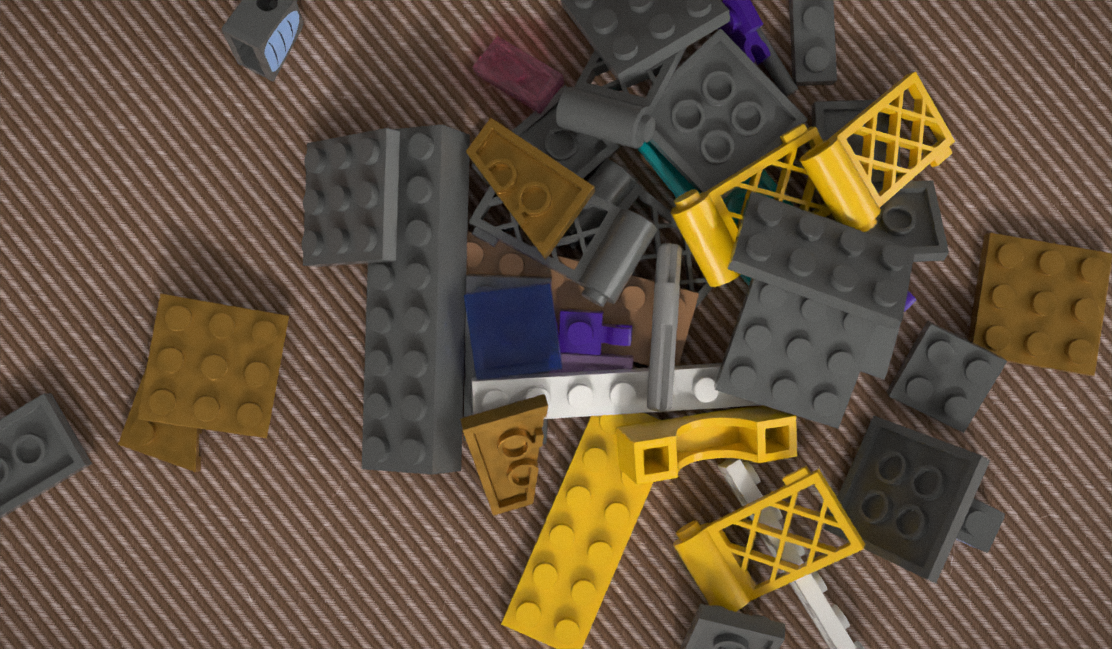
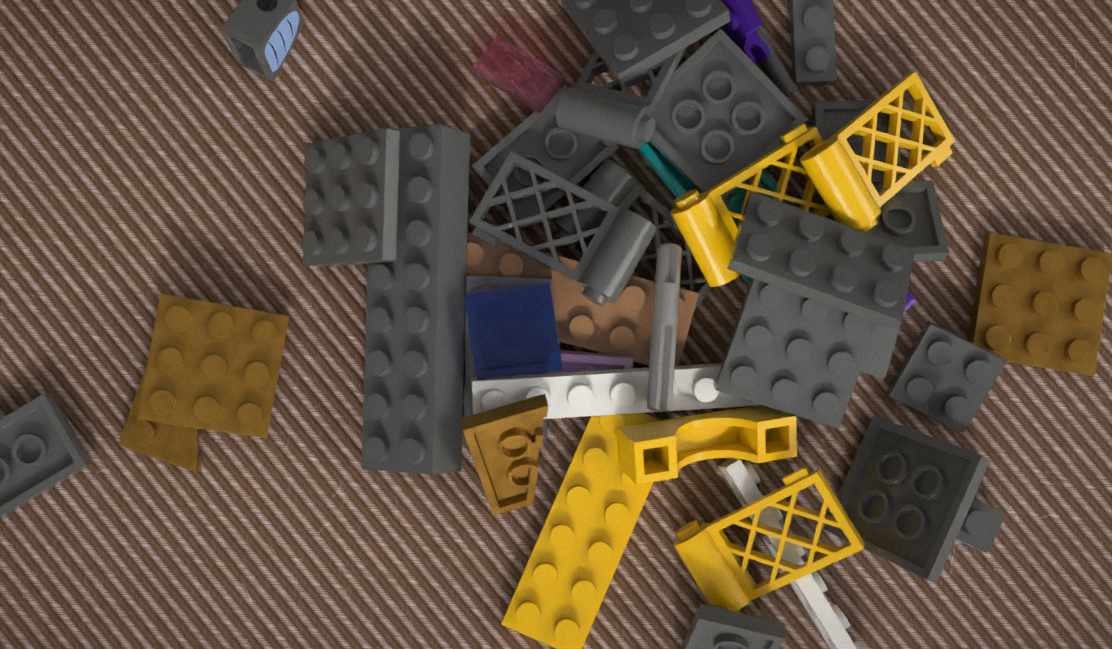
pearl gold wing [466,118,595,260] -> none
dark purple plate [558,309,632,355] -> none

